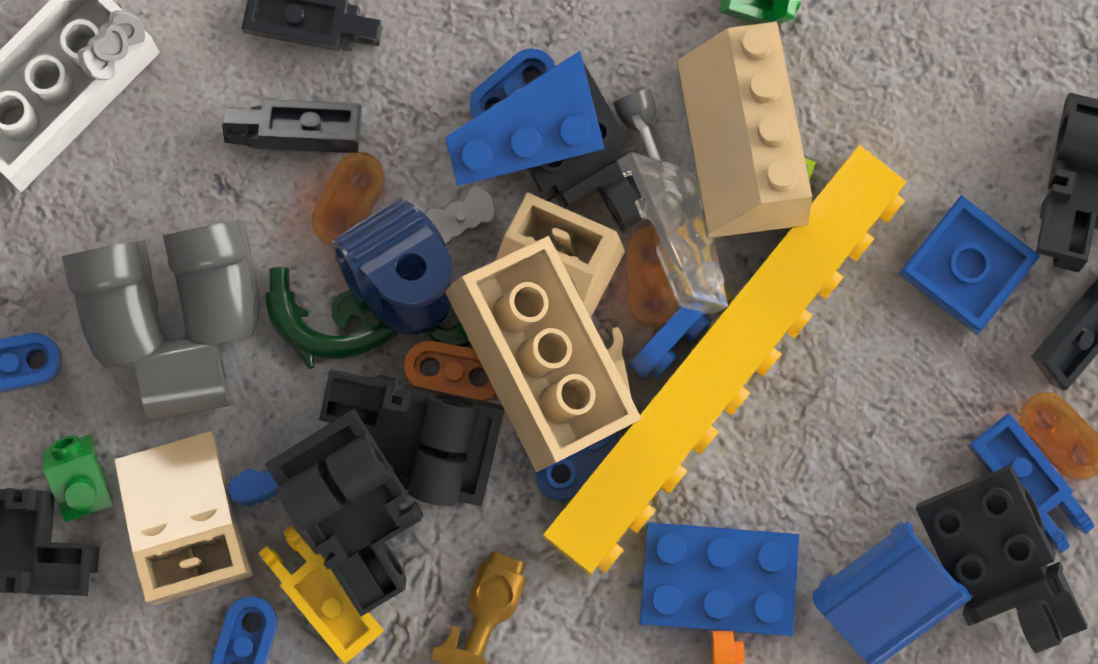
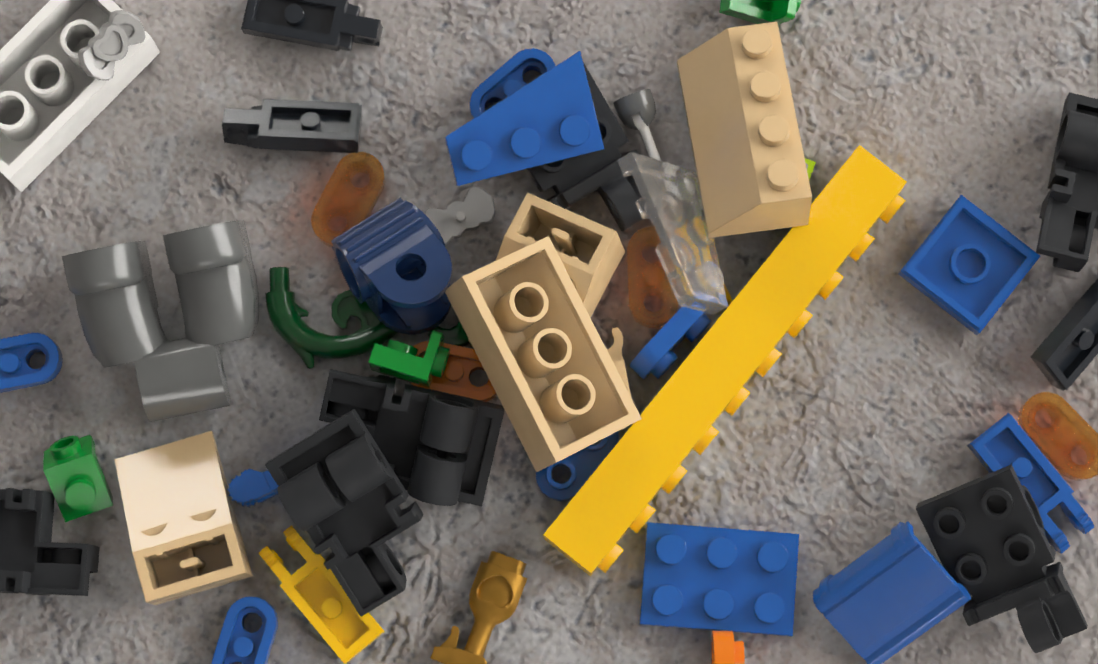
none -> green bracket [368,330,450,388]

